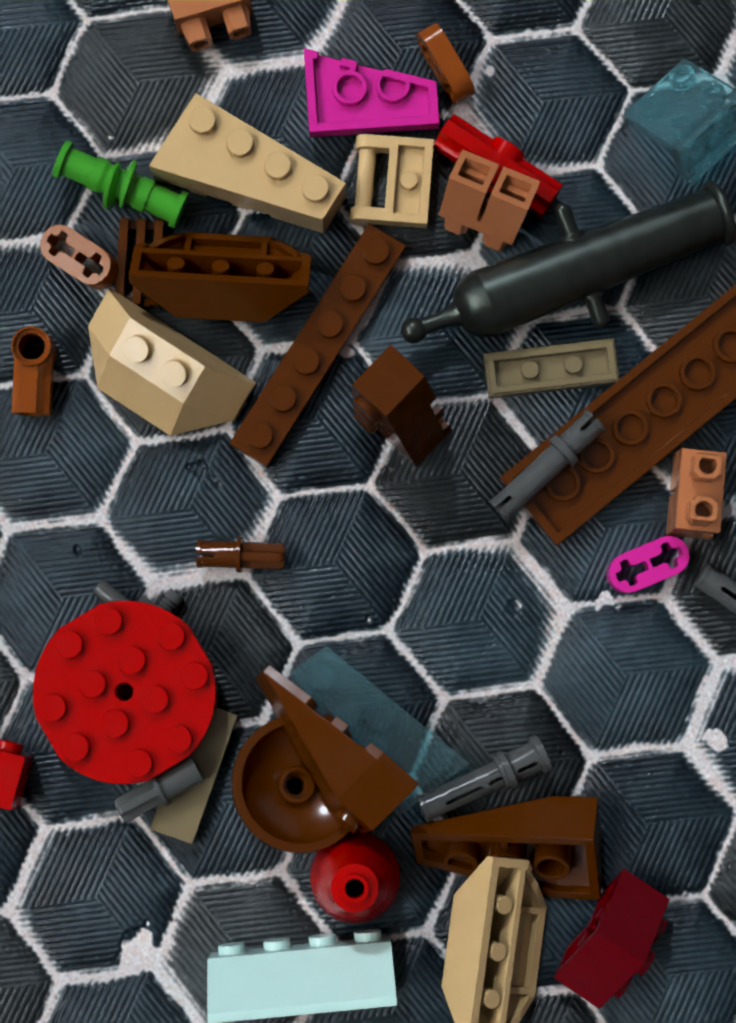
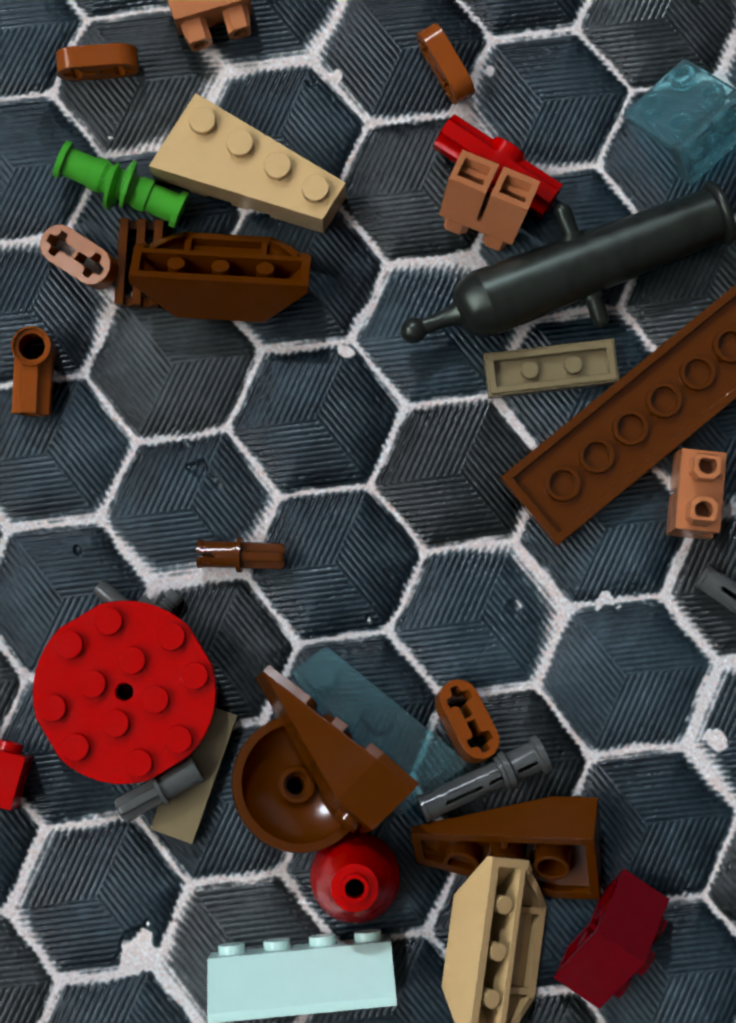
tan wedge [88,289,257,436] -> none
reddish brown plate [229,224,406,469] -> none
dark pink wing [304,48,439,137] -> none
tan plate [349,134,434,229] -> none
reddish brown wedge [352,344,452,467] -> none
dark grey pin [488,409,606,522] -> none
dark pink beam [606,536,690,594] -> none
none -> dark orange beam [56,43,139,81]
none -> dark orange beam [435,679,500,764]

